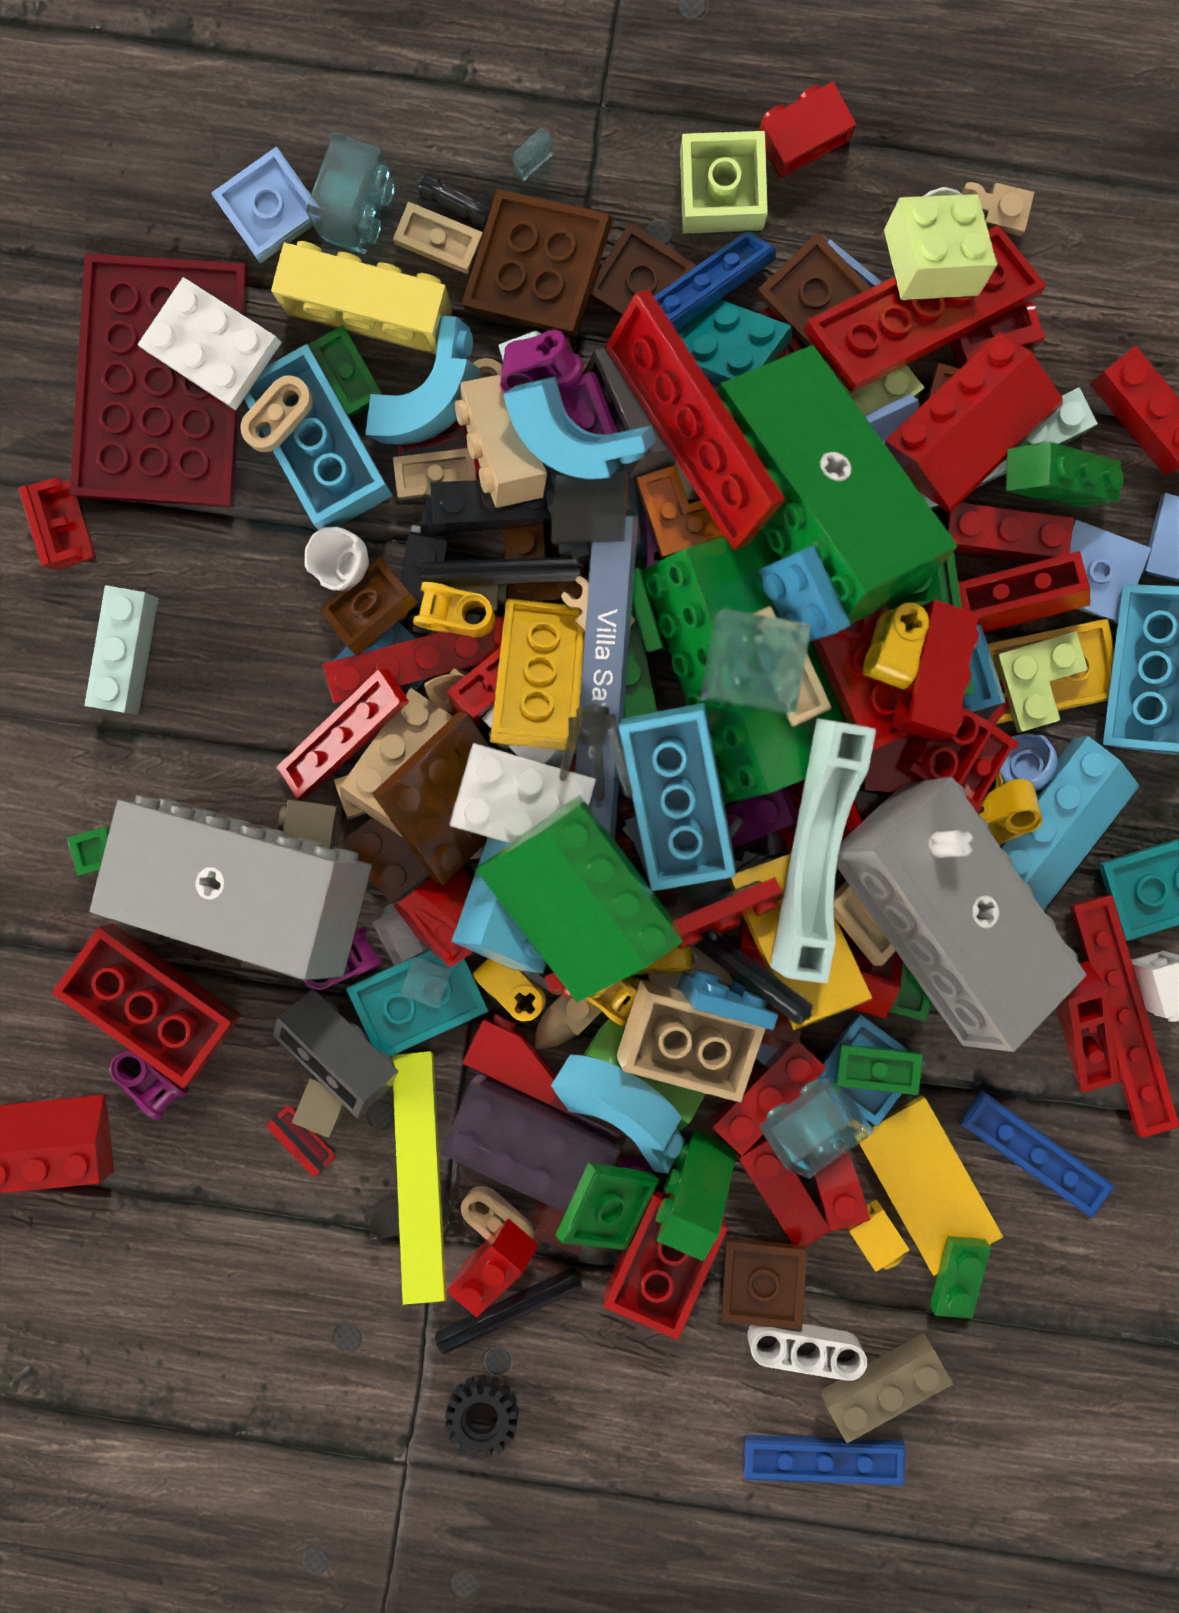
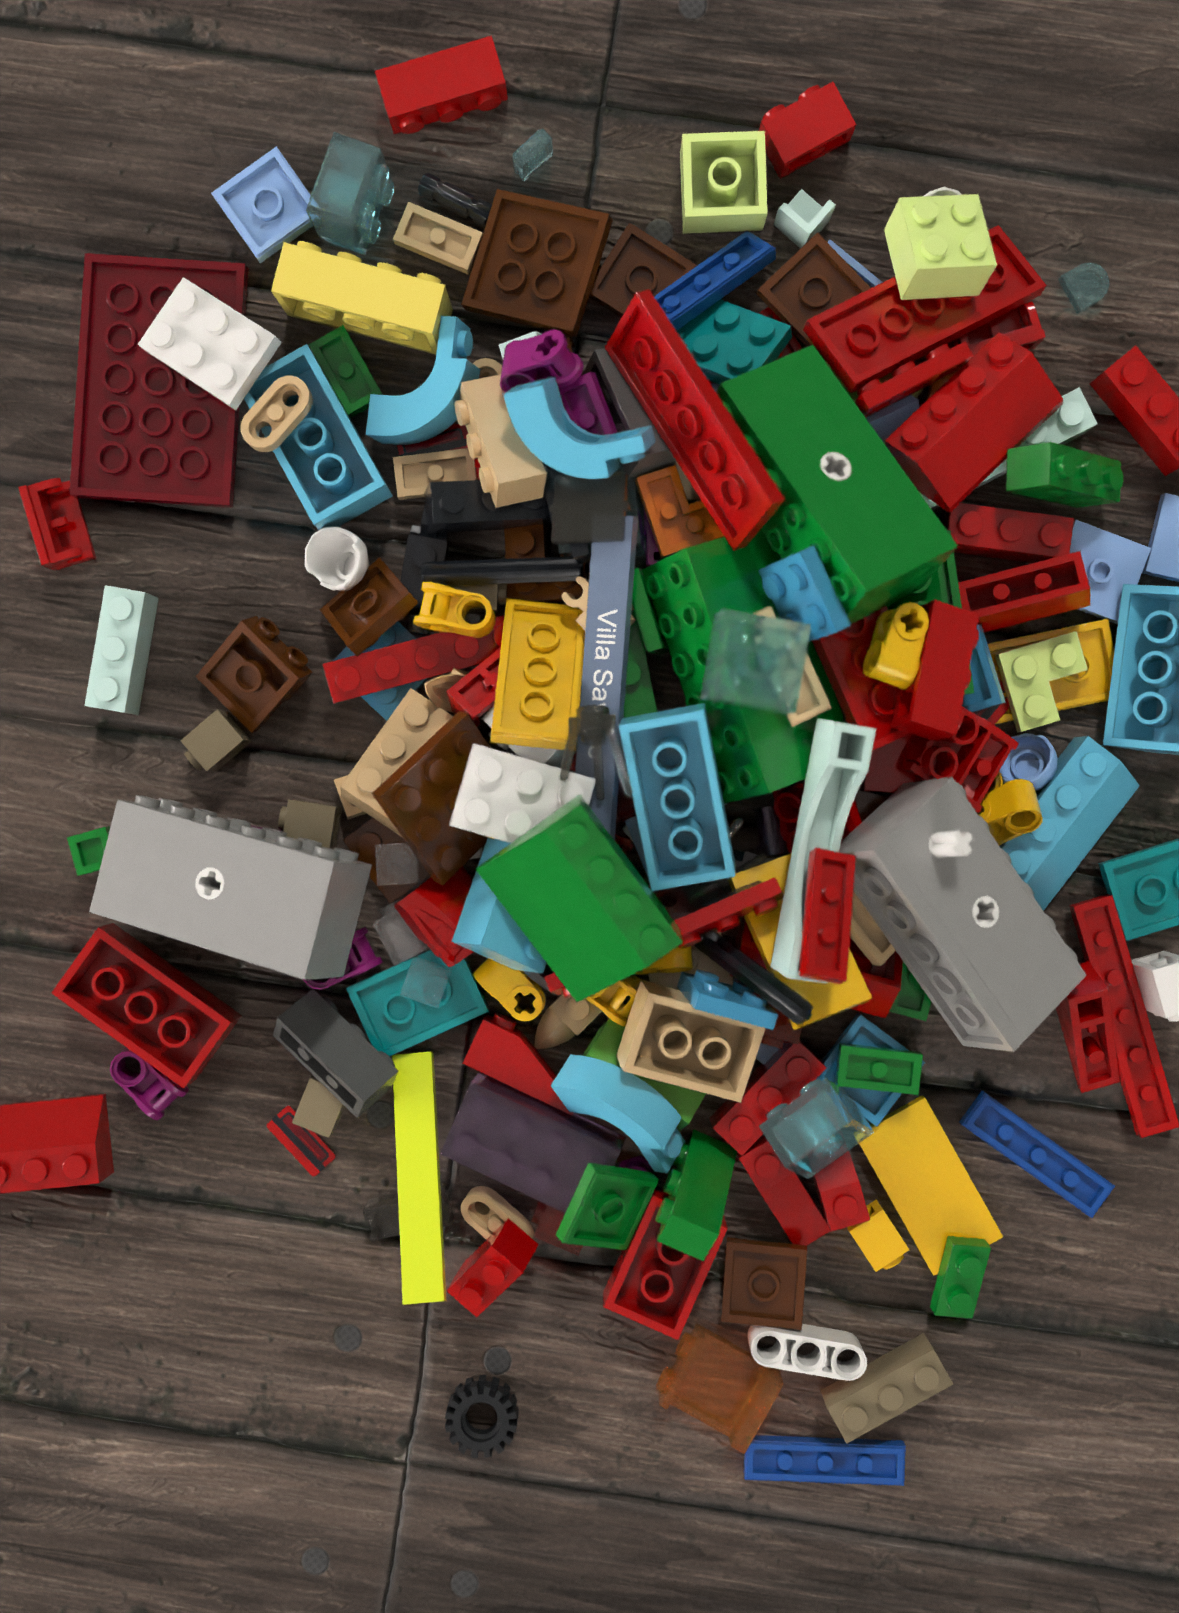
plate [277,669,409,799] -> none
black axle [434,1268,582,1354] -> none
magenta plate [725,786,799,850] -> none
tan plate [962,182,1034,237] -> none
none -> dark tan brick [181,709,252,772]
none -> reddish brown plate [195,616,313,733]
none -> red brick [375,35,508,134]
none -> clear plate [375,843,420,886]
none -> clear orange panel [656,1324,784,1454]
none -> light aqua panel [773,189,836,249]
none -> red plate [799,847,856,984]
none -> red plate [854,341,973,418]
none -> clear light blue tile [1058,263,1109,314]

